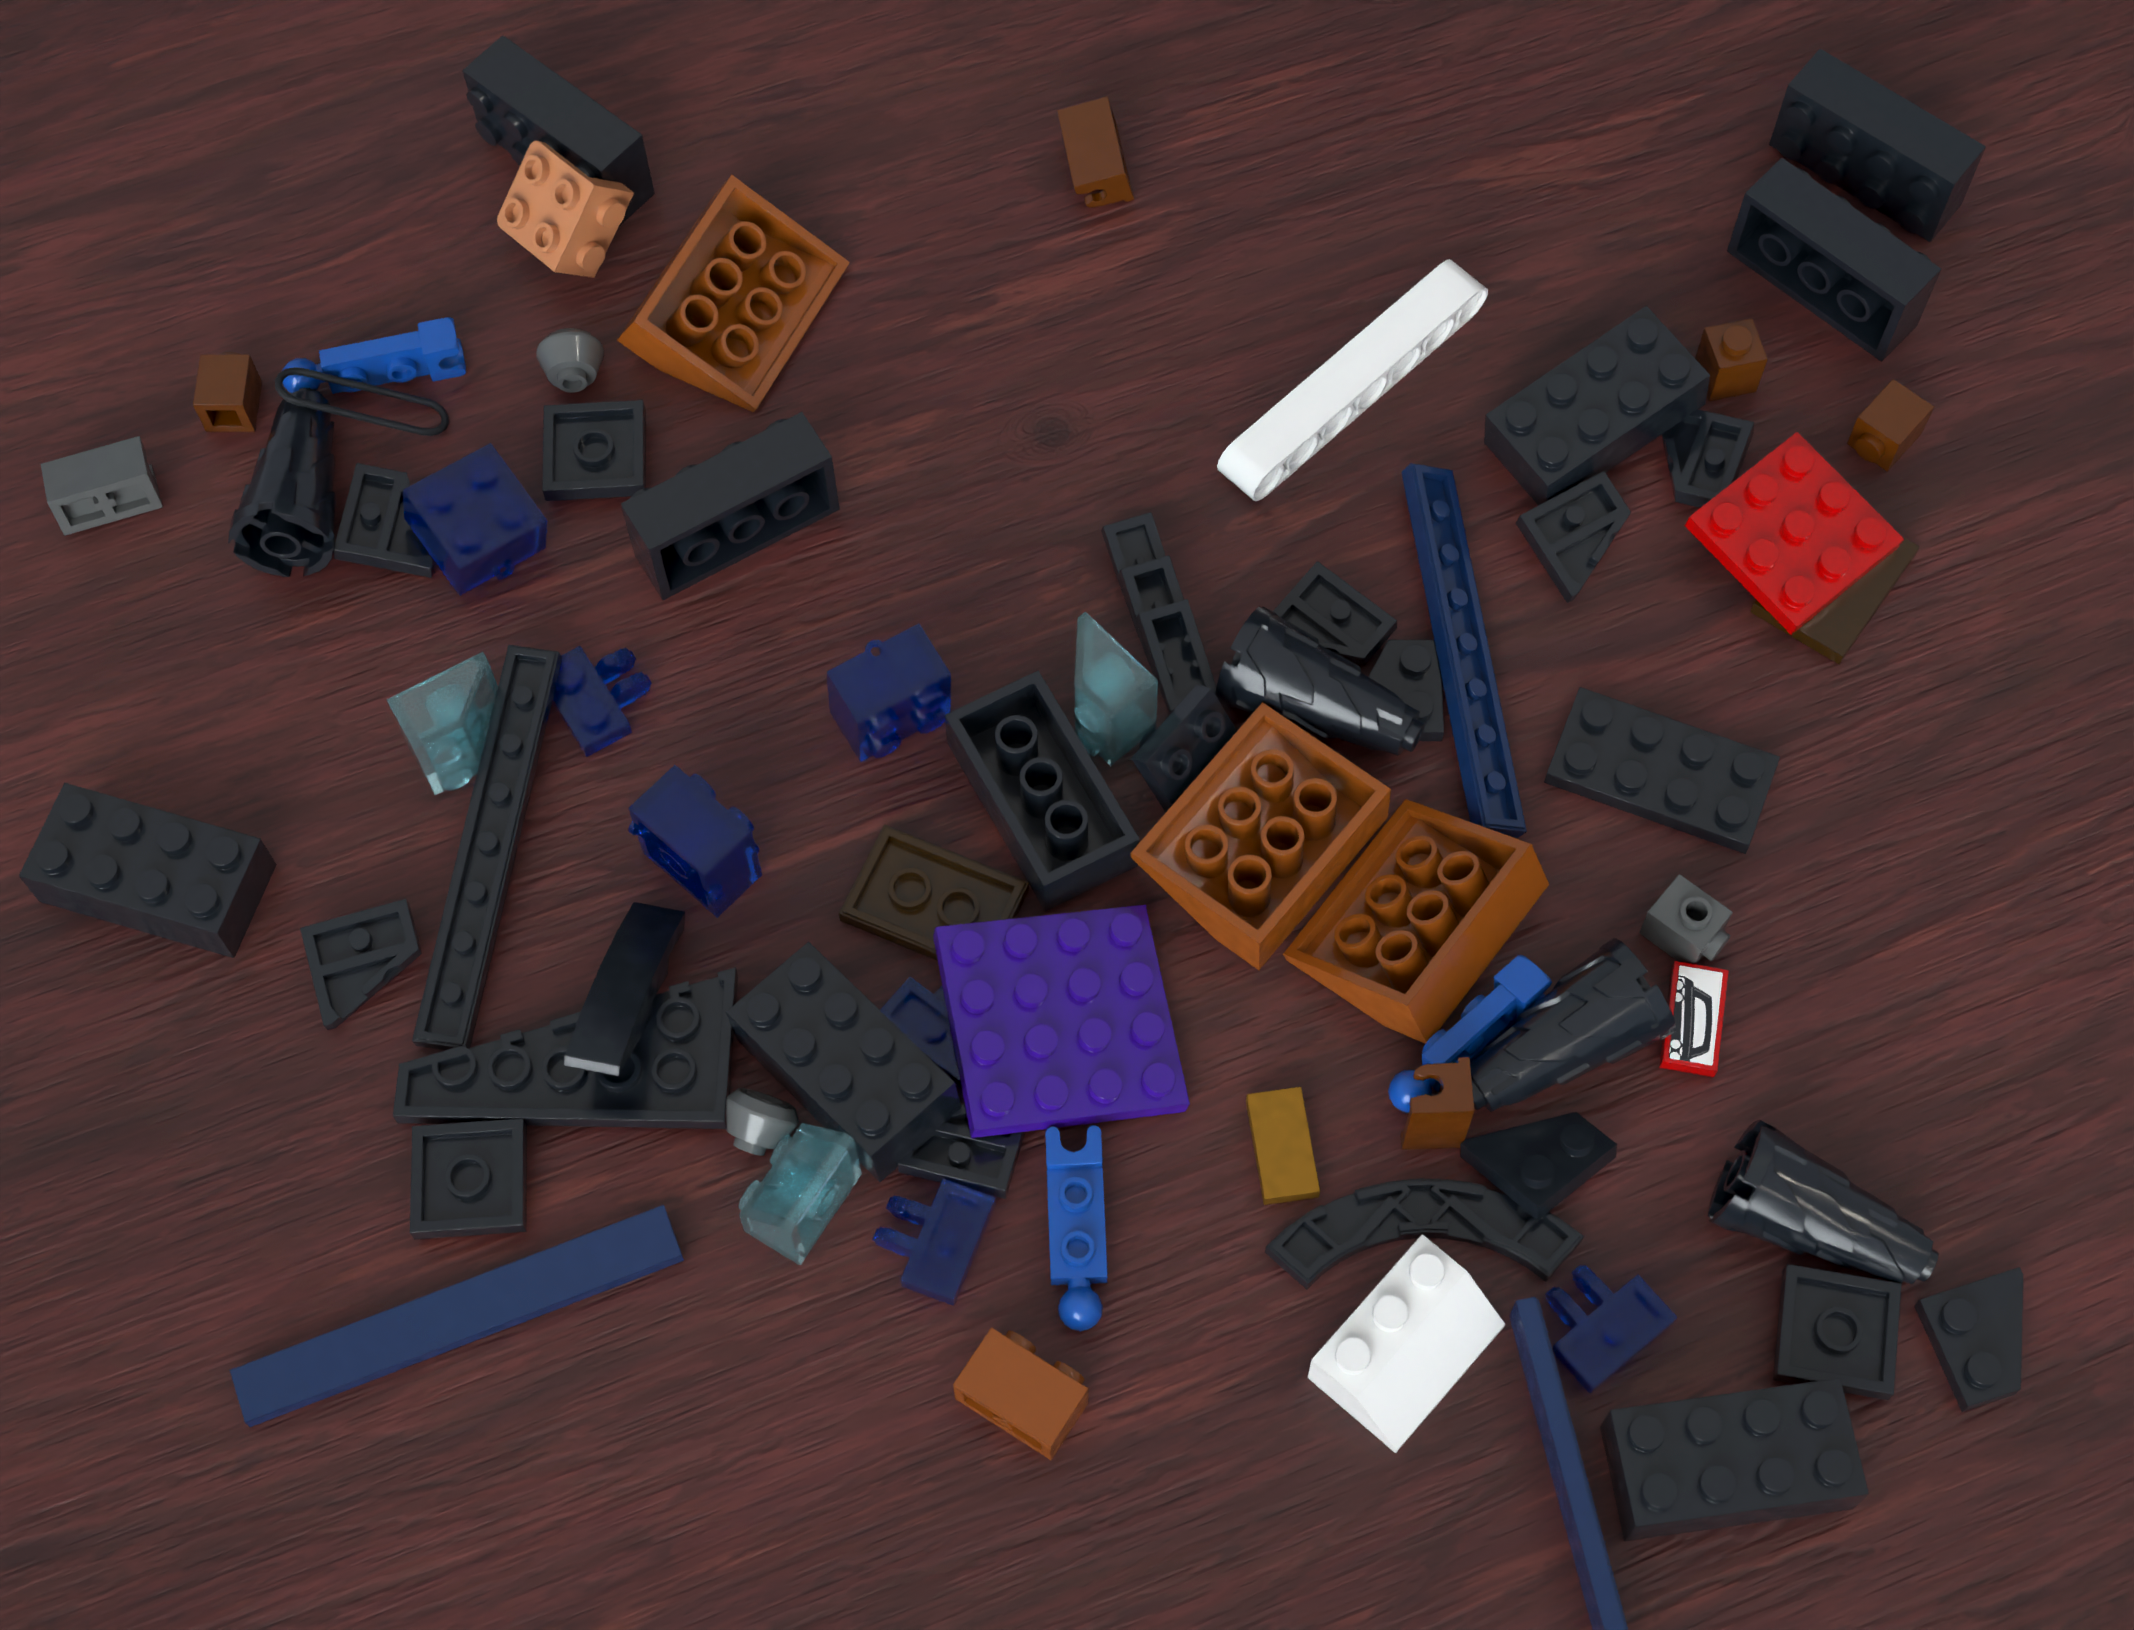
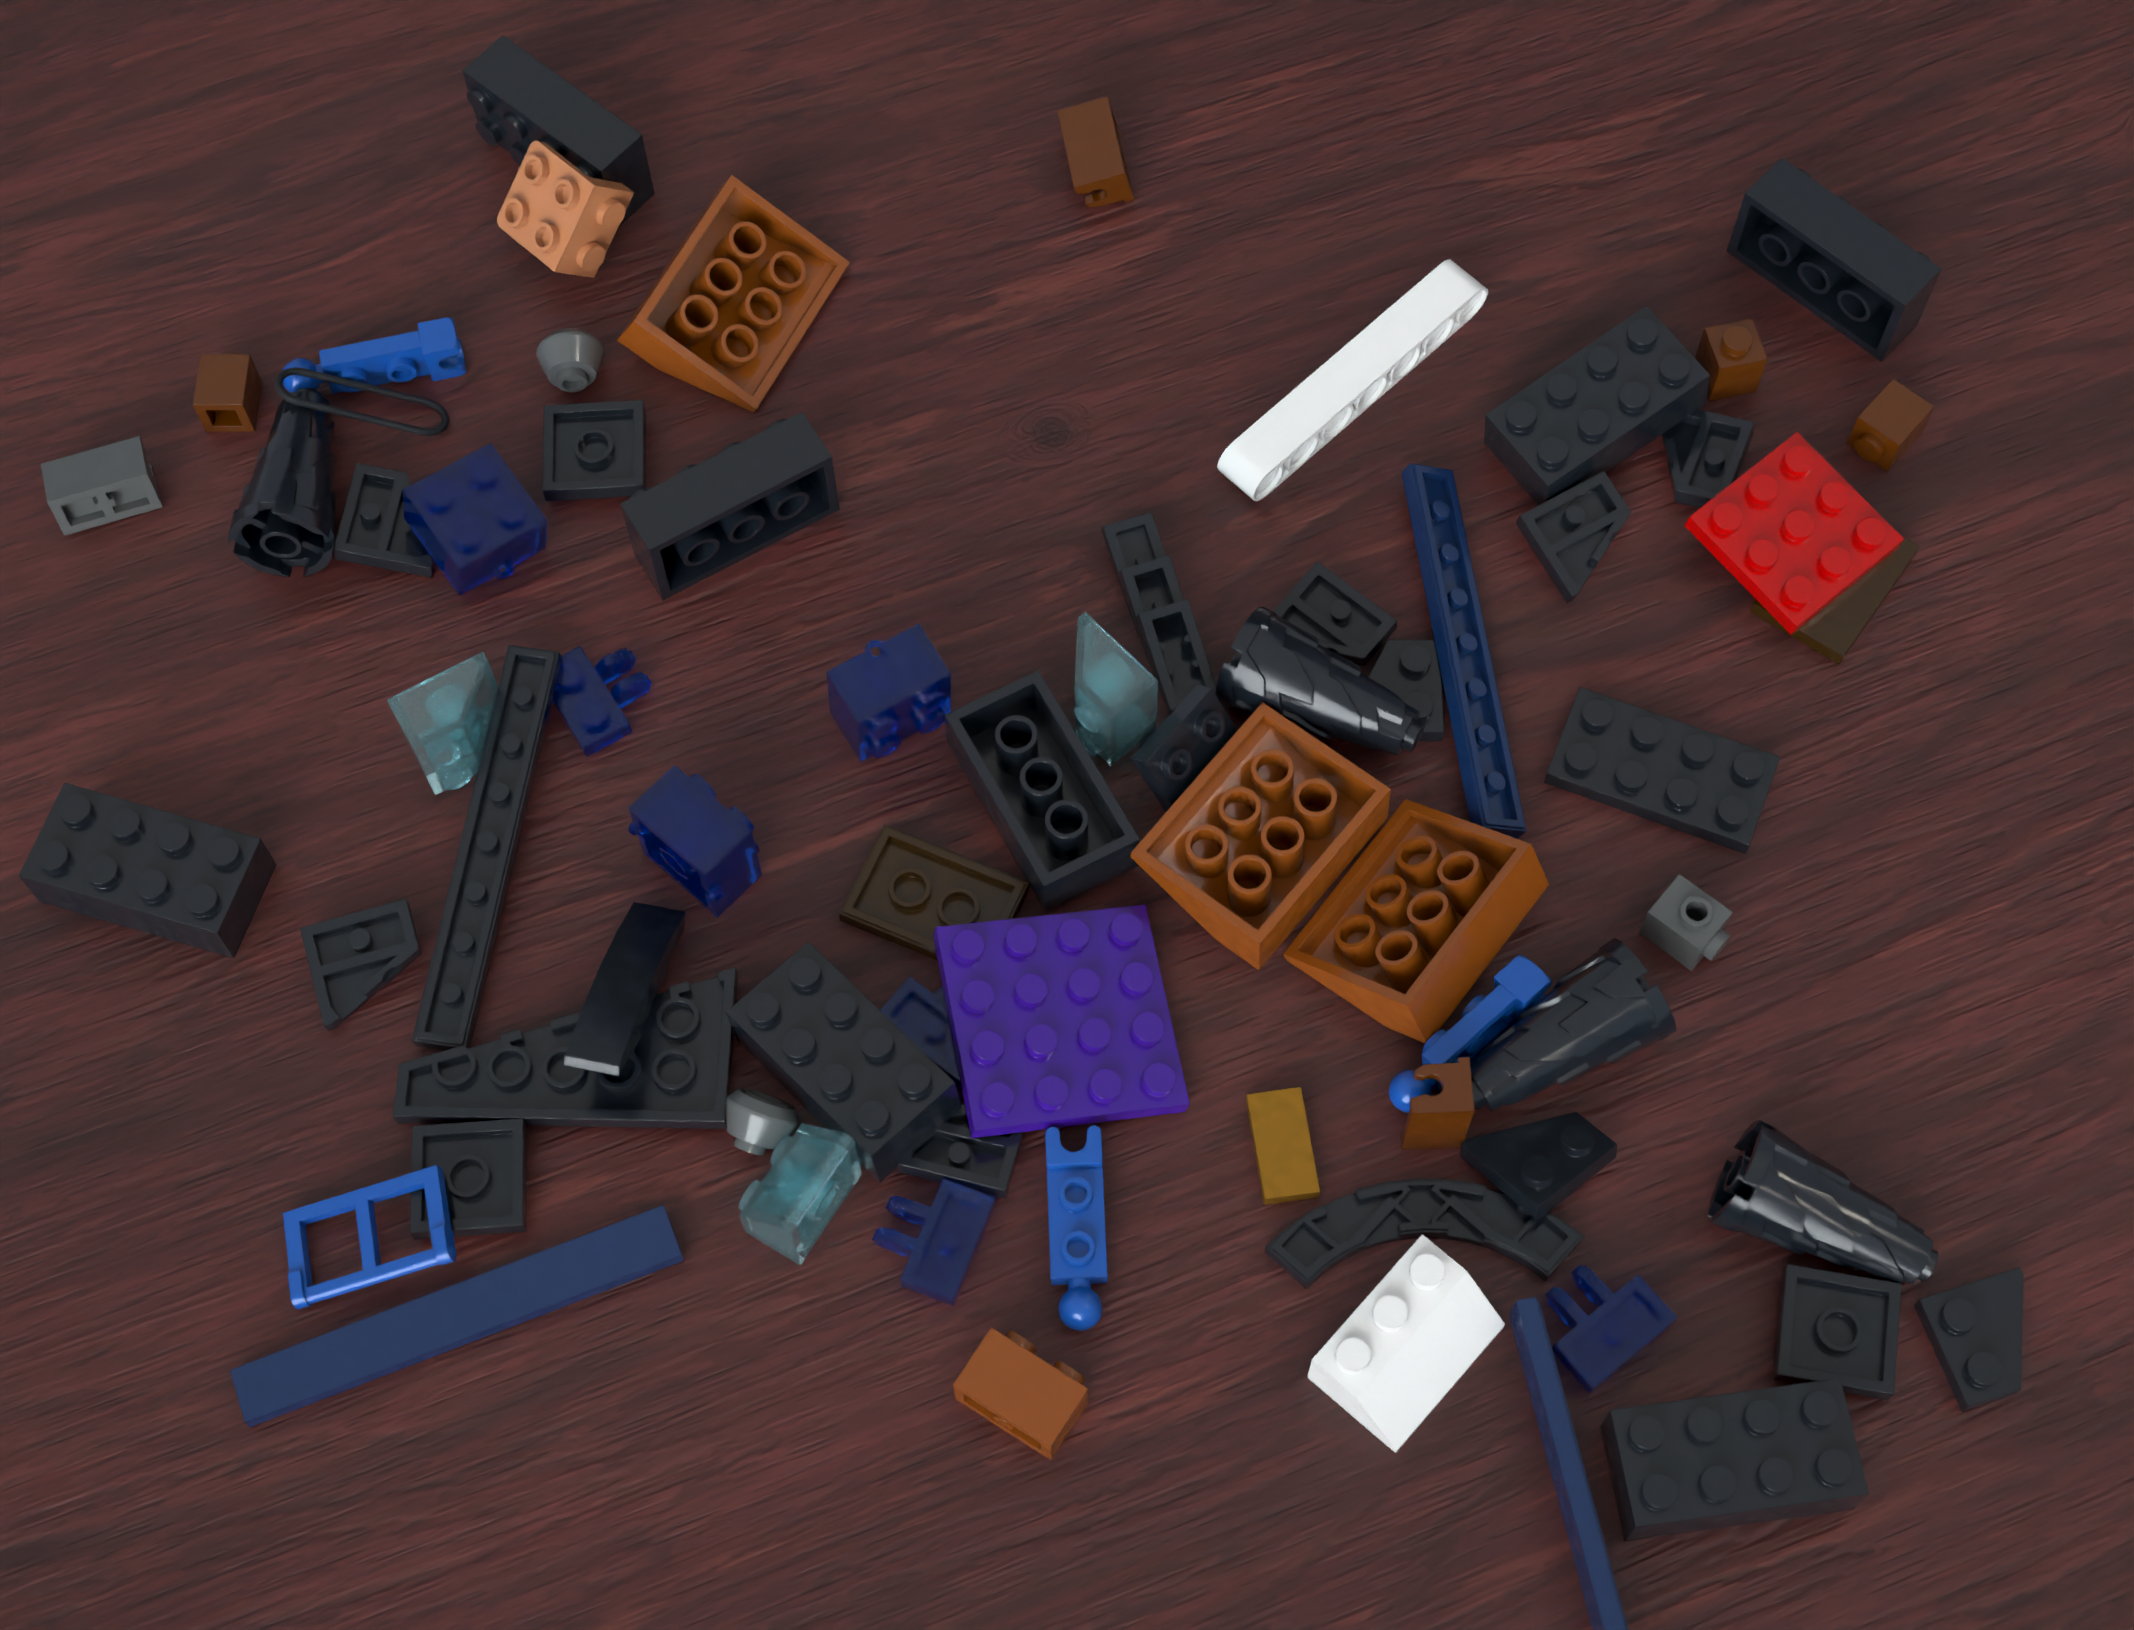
tile [1659,961,1729,1077] -> none
black brick [1769,49,1986,242] -> none
none -> blue window [283,1165,457,1310]

